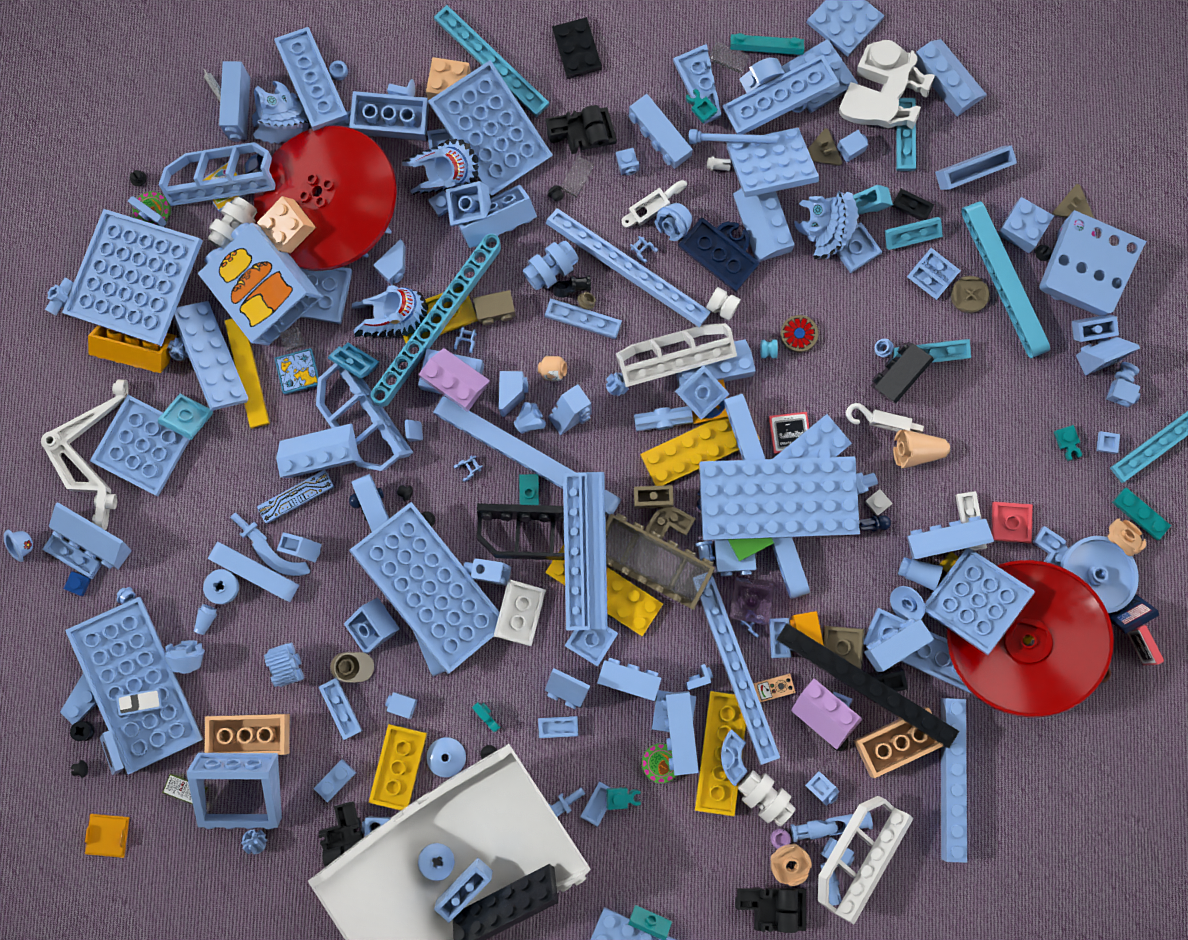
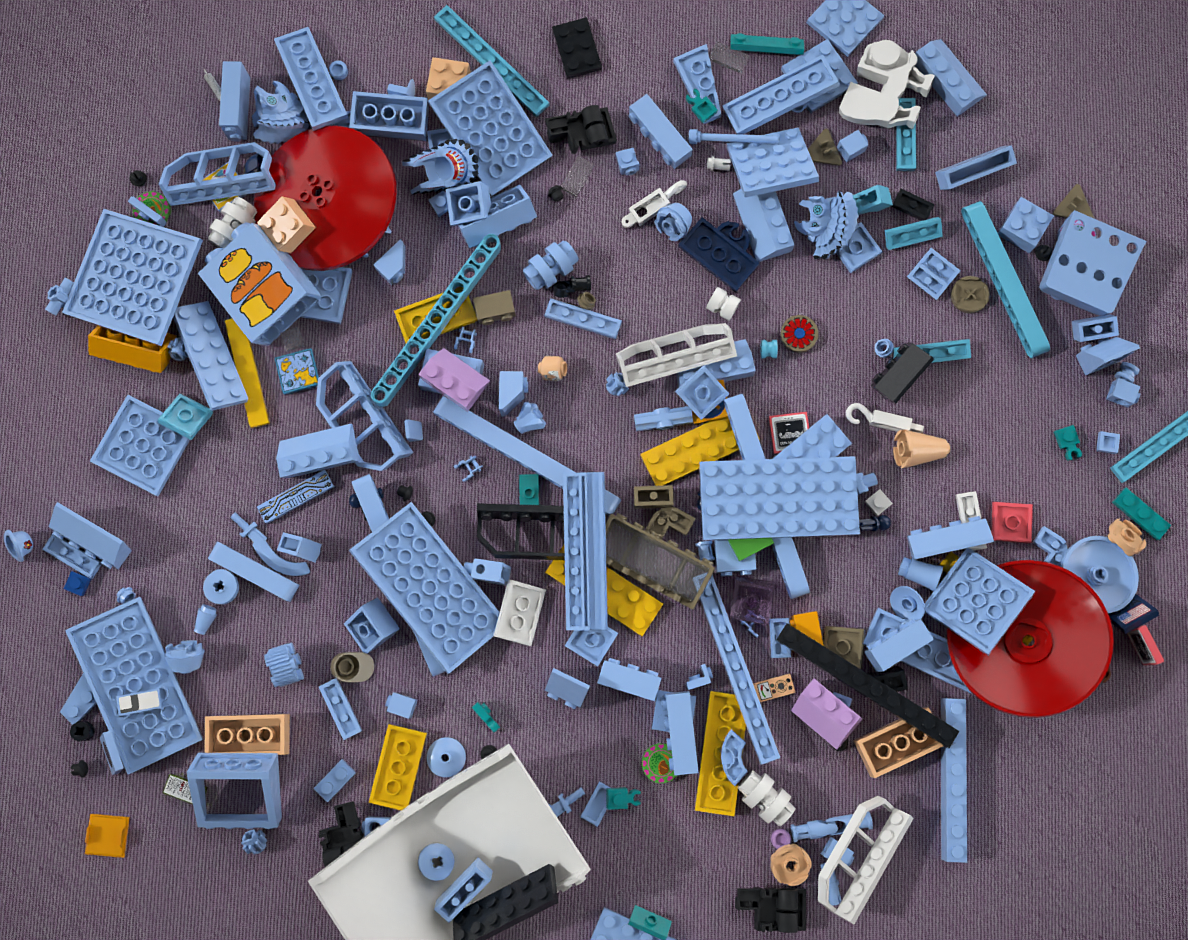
white piece [41,379,129,530] -> none
dark azure slope [328,343,379,378] -> none
light blue piece [352,285,428,338] -> none
light blue plate [538,716,578,738] -> none
light blue plate [546,208,711,328] -> none
light blue wedge [548,384,592,435] -> none
light blue piece [630,236,658,263] -> none
light blue brick [739,58,786,93] -> none
light blue bracket [805,771,840,806] -> none

